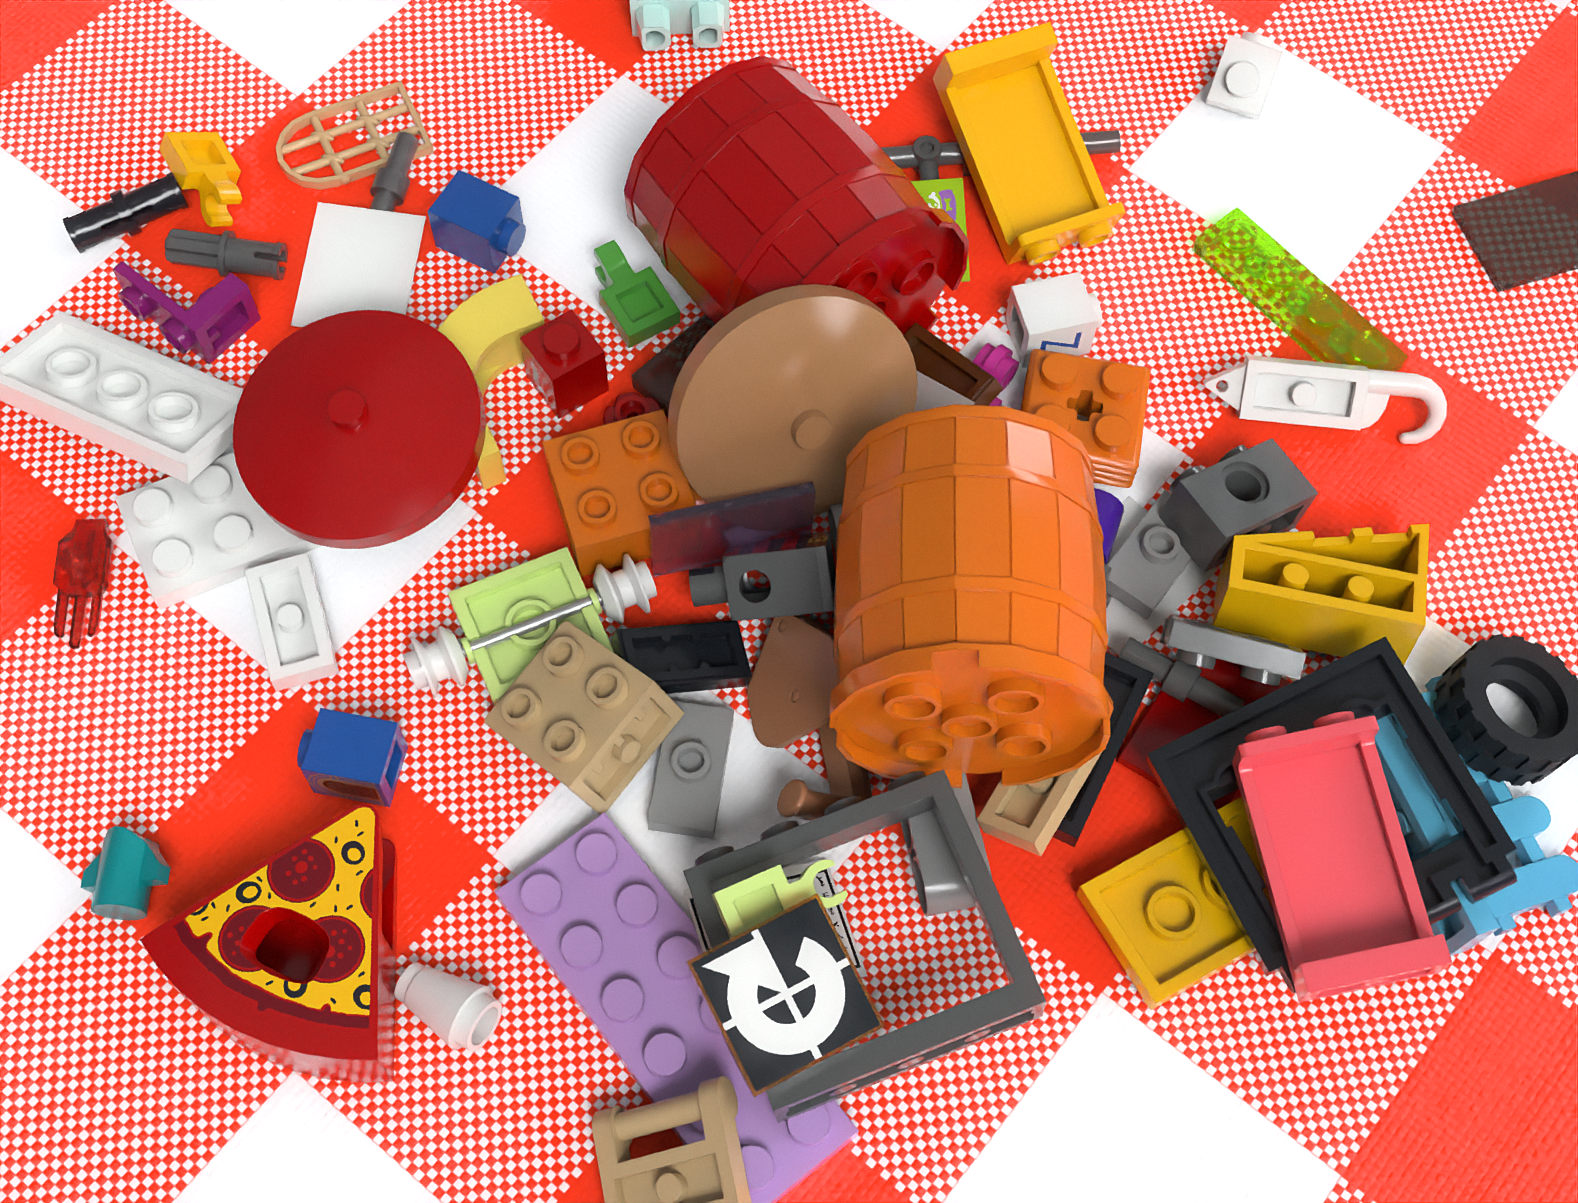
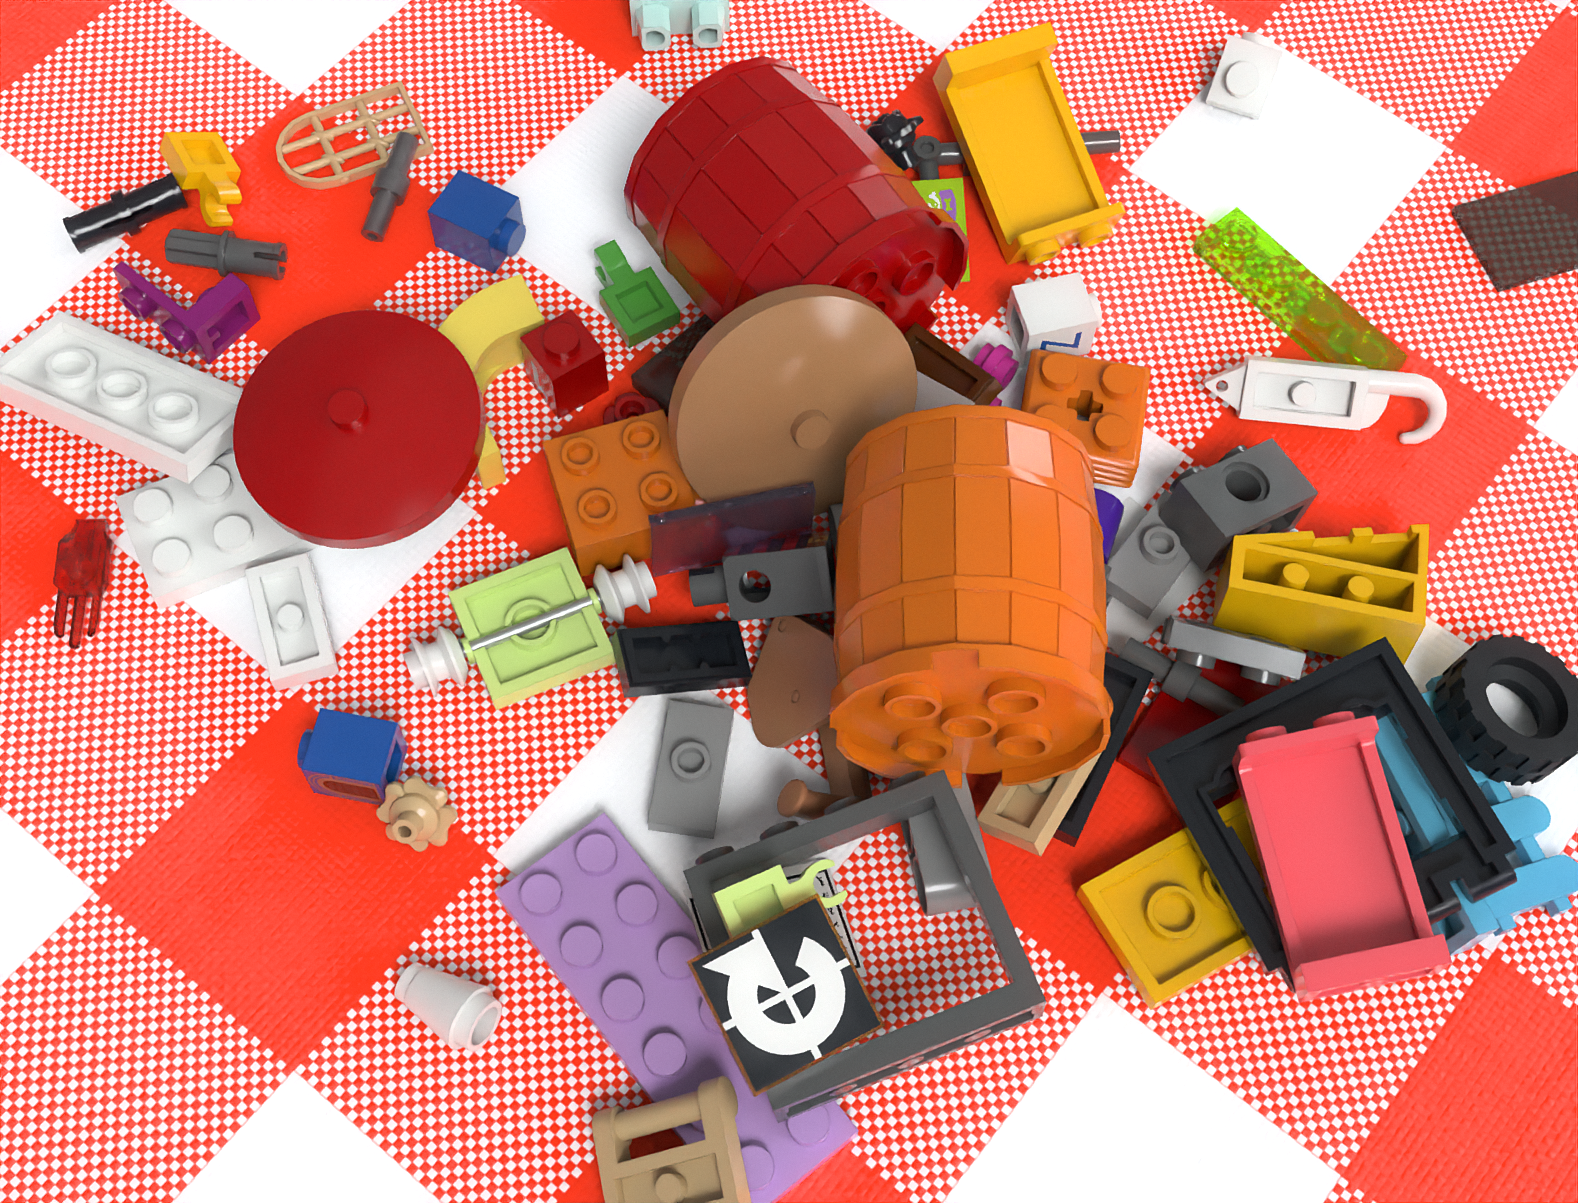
teal piece [80,826,171,921] -> none
piece [140,804,398,1083] -> none
white sticker [291,202,426,327] -> none
tan bracket [484,621,685,815] -> none
none -> tan plant [376,775,458,852]
none -> black plant [865,109,924,171]

